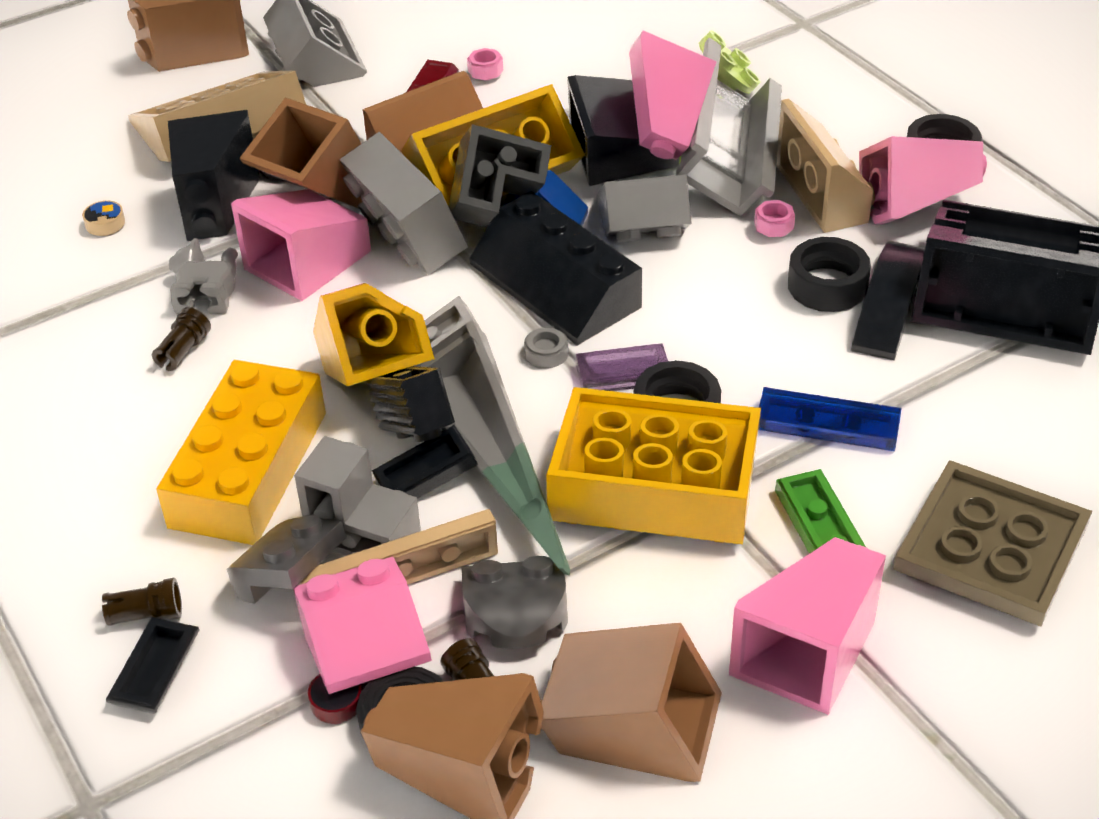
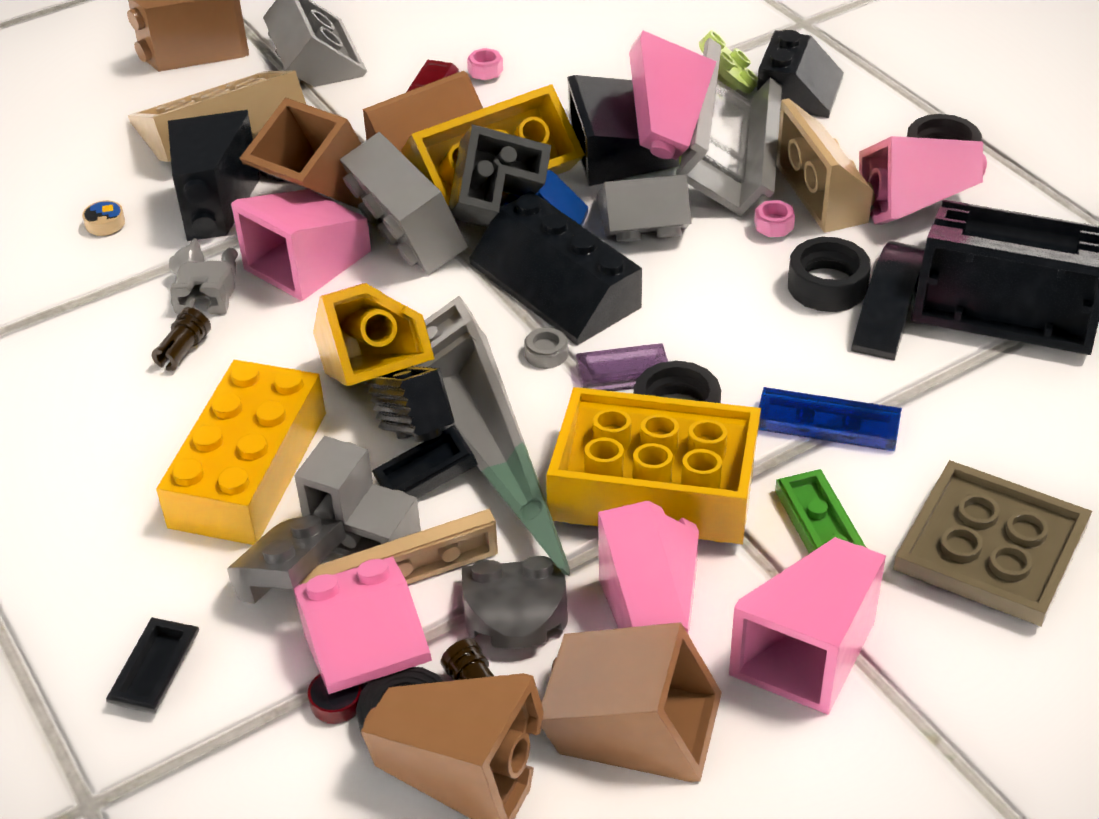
dark brown pin [102,577,182,626] -> none
none -> bright pink slope [598,501,699,635]
none -> black slope [757,30,844,118]

